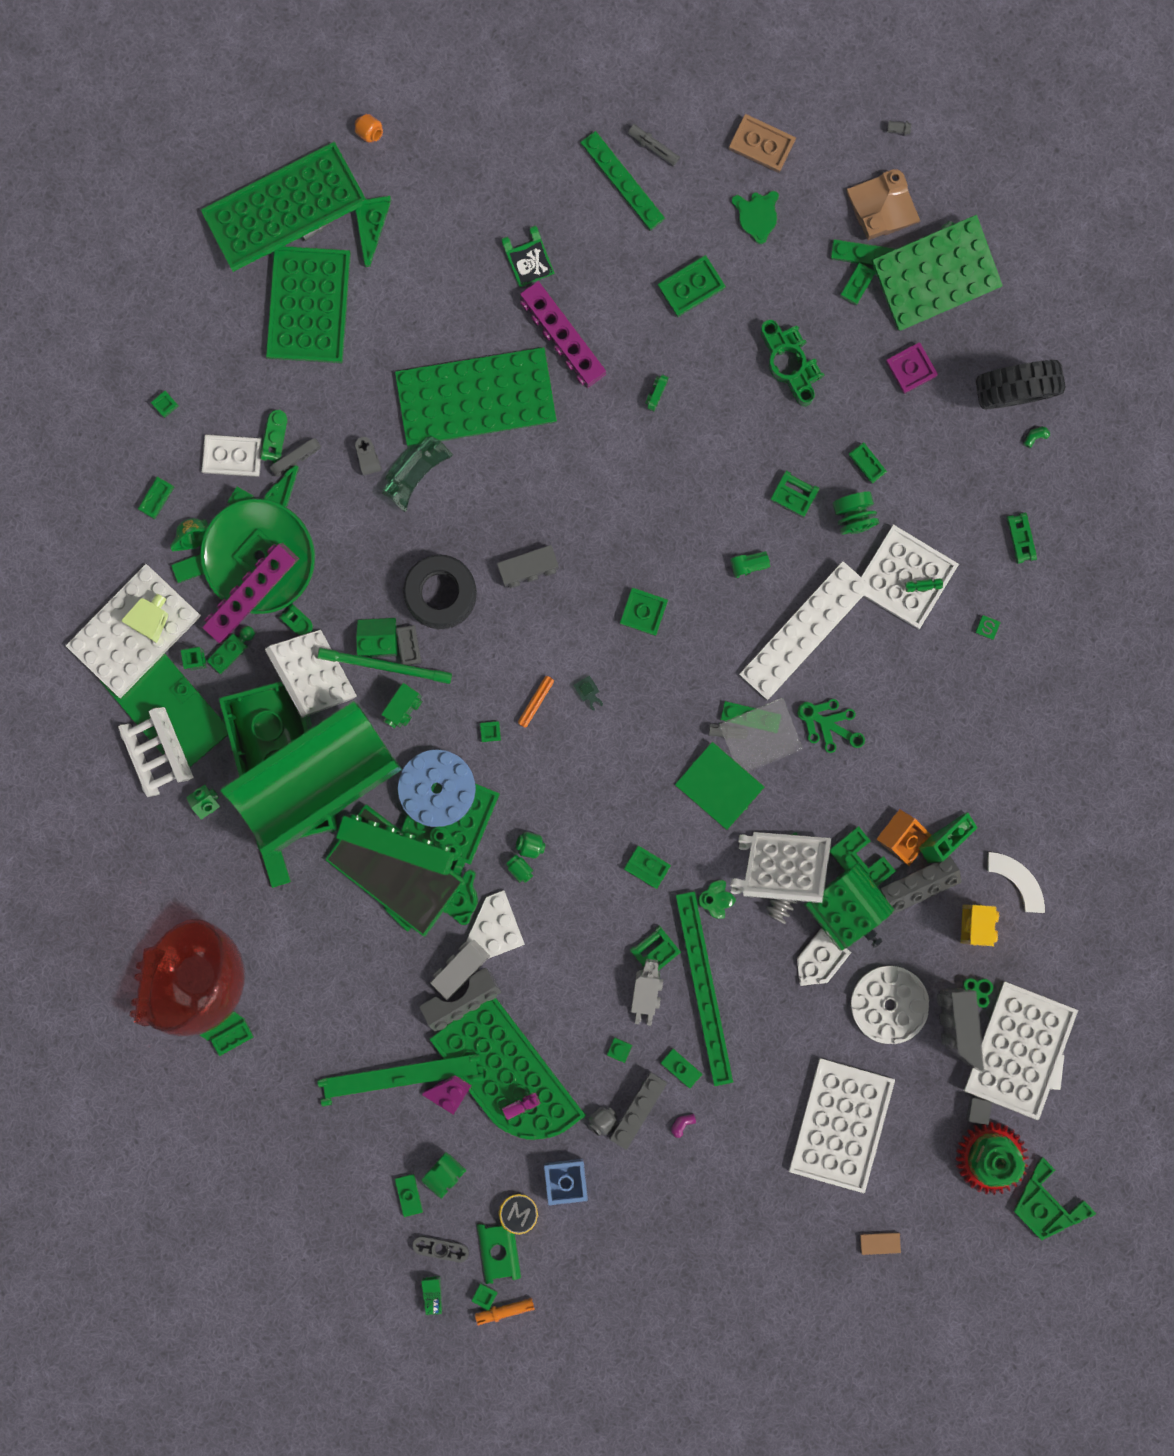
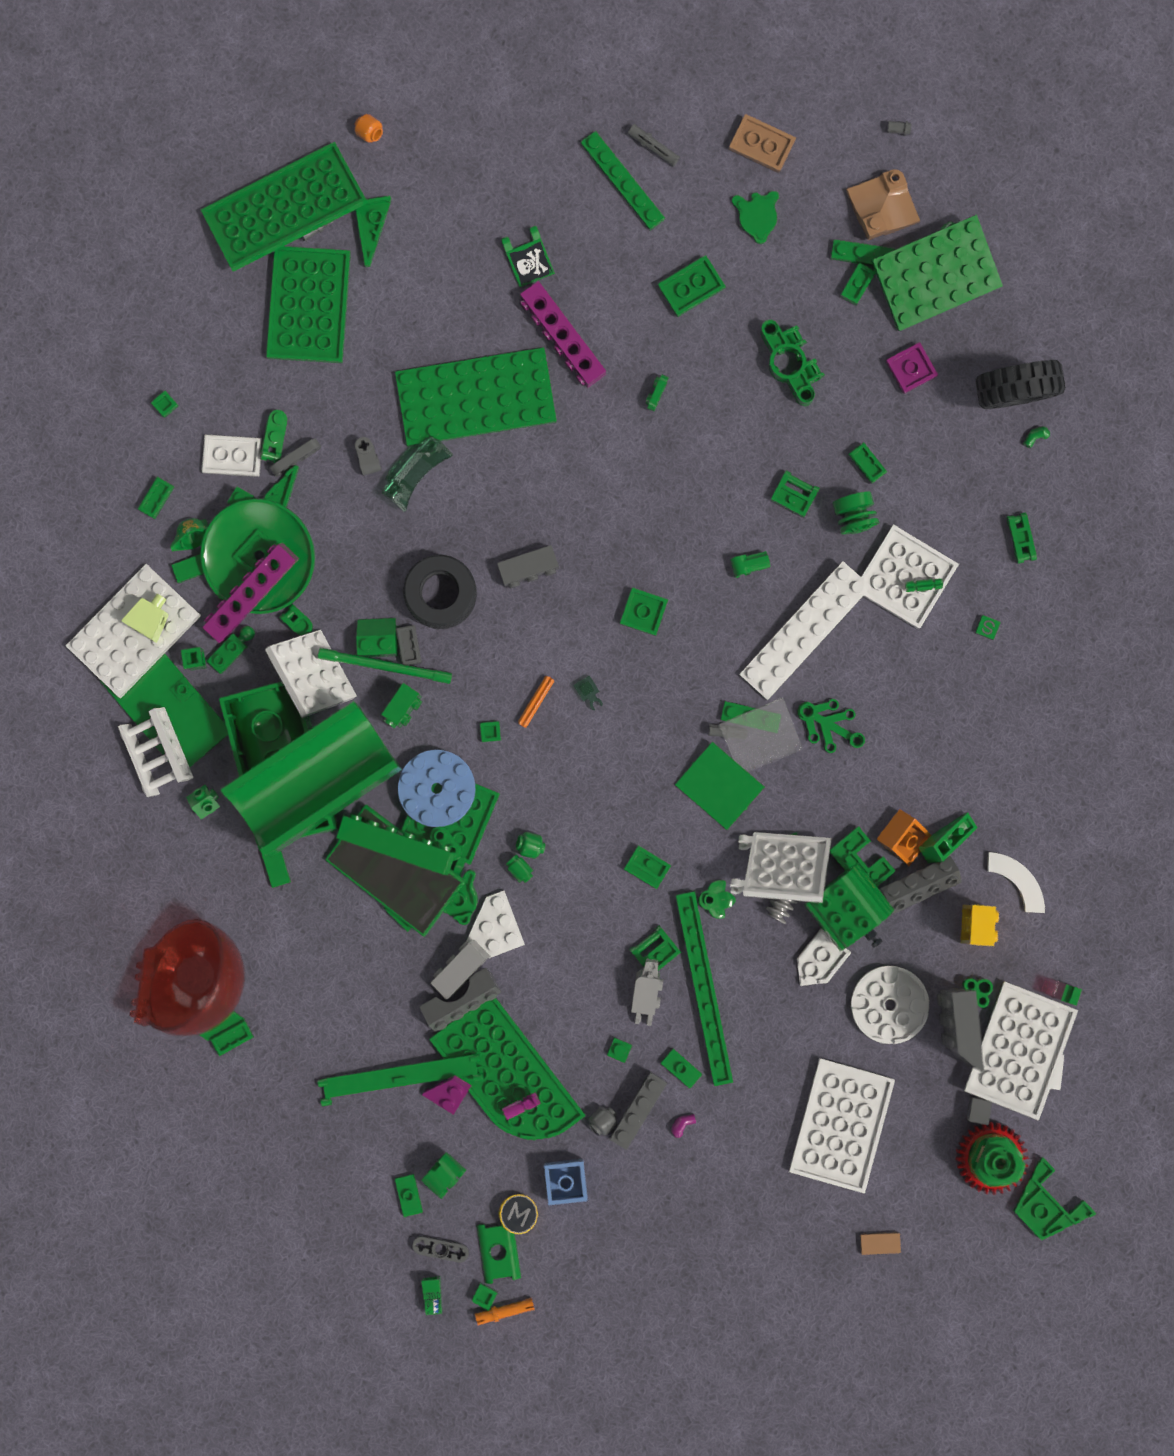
none -> leg [1041,978,1082,1006]

